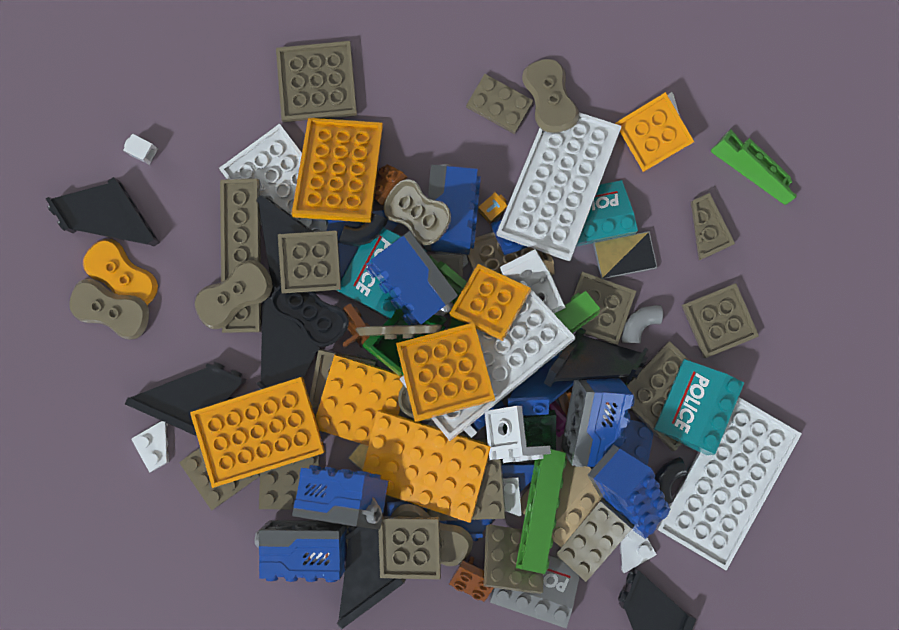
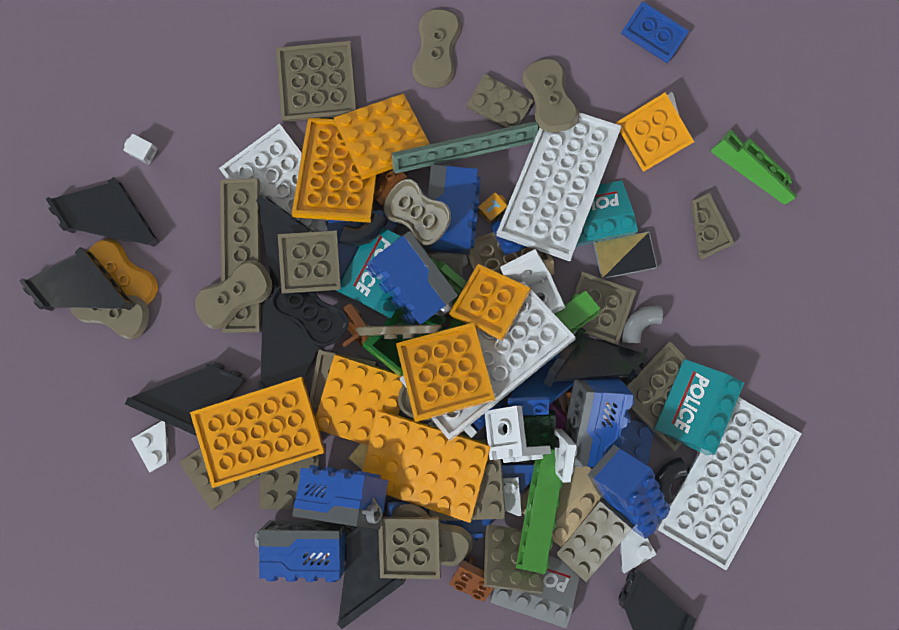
dark tan plate [681,283,759,358] -> none
none -> black piece [19,247,135,311]
none -> light orange plate [334,93,430,180]
none -> sand green plate [391,122,538,174]
none -> dark tan plate [412,9,462,88]
none -> white wing [554,429,577,482]
none -> blue plate [621,1,689,64]

